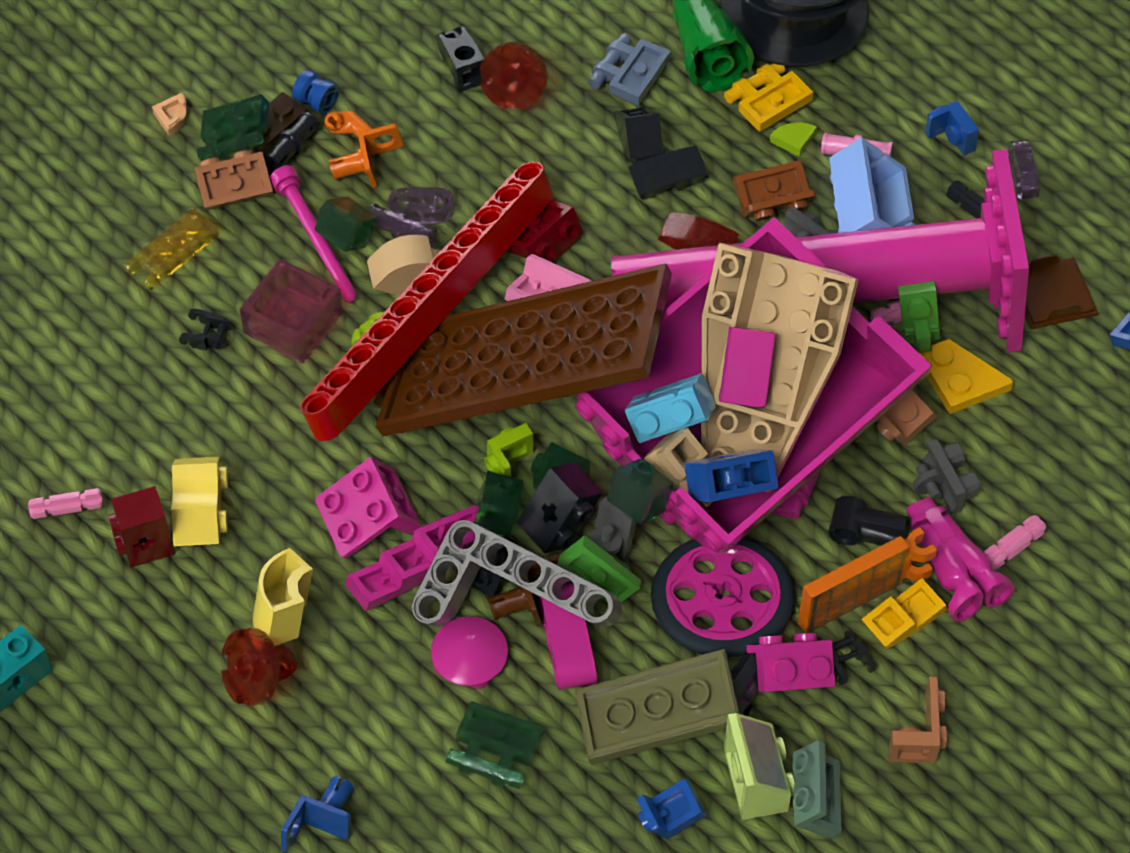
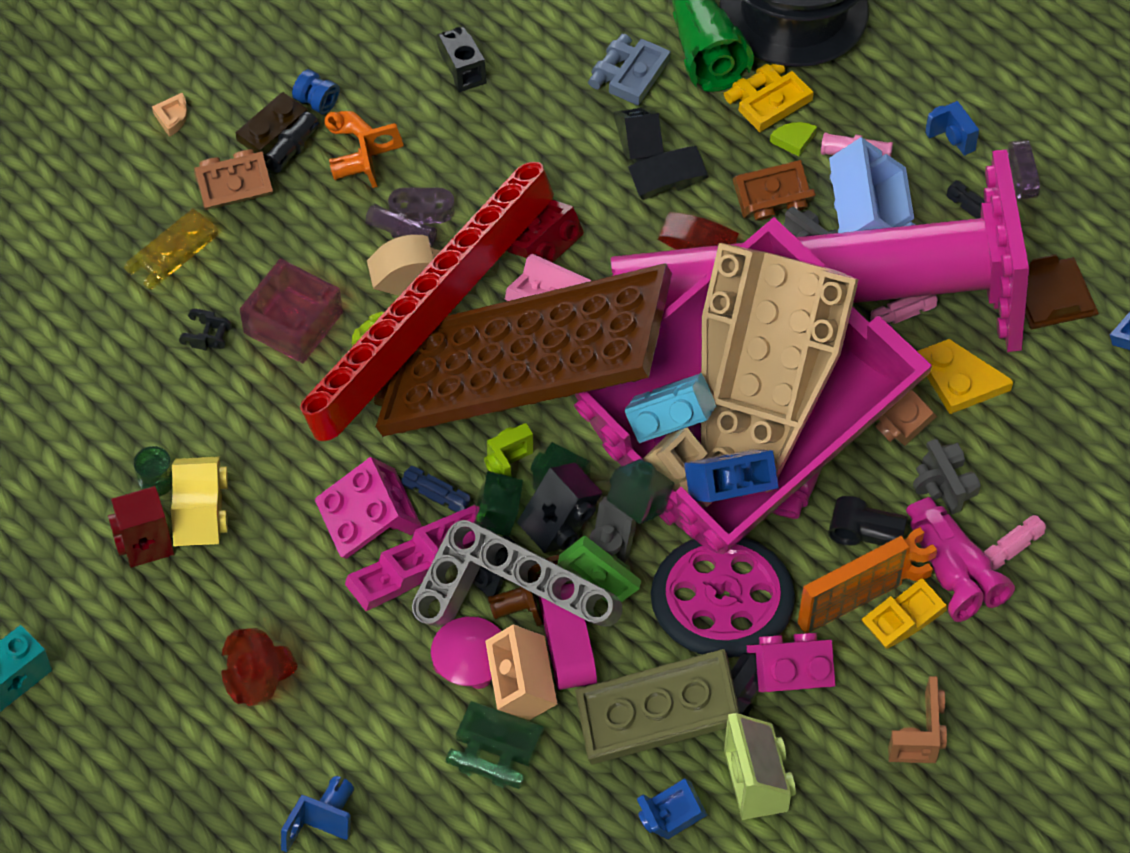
bright pink axle [28,488,103,519] -> none
clear green plate [197,94,269,161] -> none
light yellow brick [253,548,313,649] -> none
dark pink piece [270,165,357,302] -> none
clear green brick [314,196,378,252] -> none
clear red tile [480,42,548,110] -> none
dark pink slope [719,327,775,407] -> none
sand green bracket [792,740,842,838] -> none
black piece [832,631,875,686] -> none
bright green hinge [898,281,941,353] -> none
none -> clear green wheel [133,446,172,497]
none -> dark blue axle [401,466,471,513]
none -> light nougat brick [485,624,557,721]

